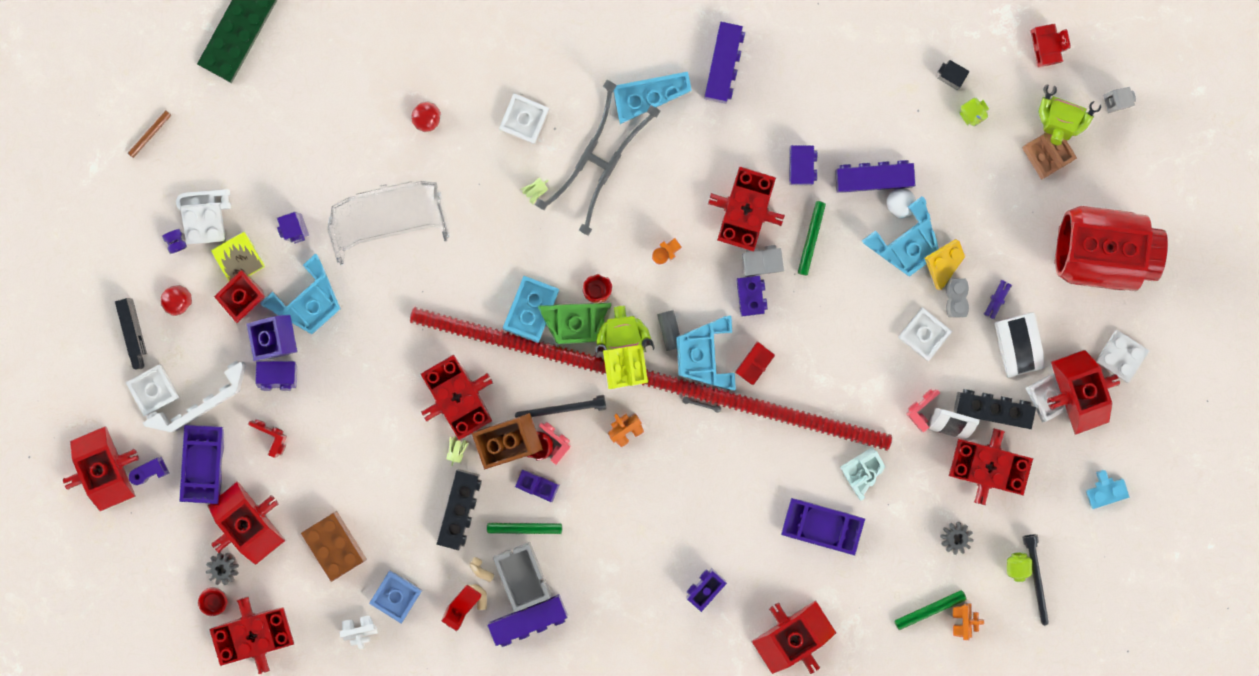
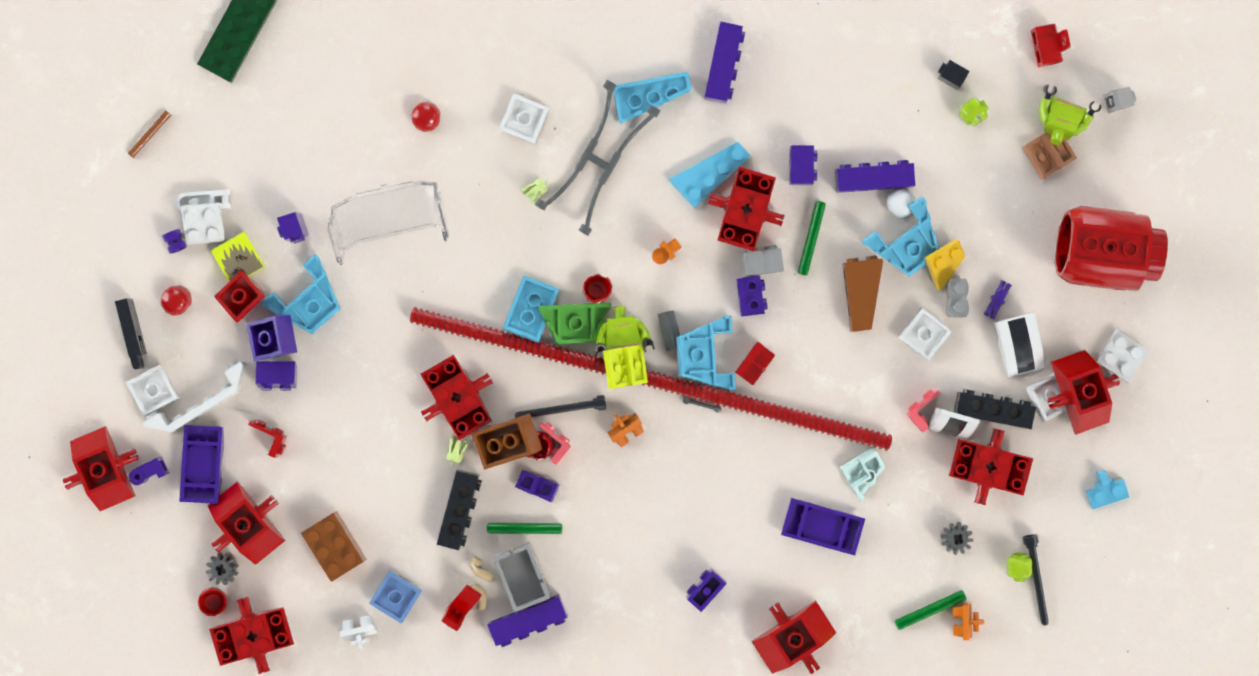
none -> medium azure wing [668,142,751,208]
none -> dark orange slope [842,255,883,332]

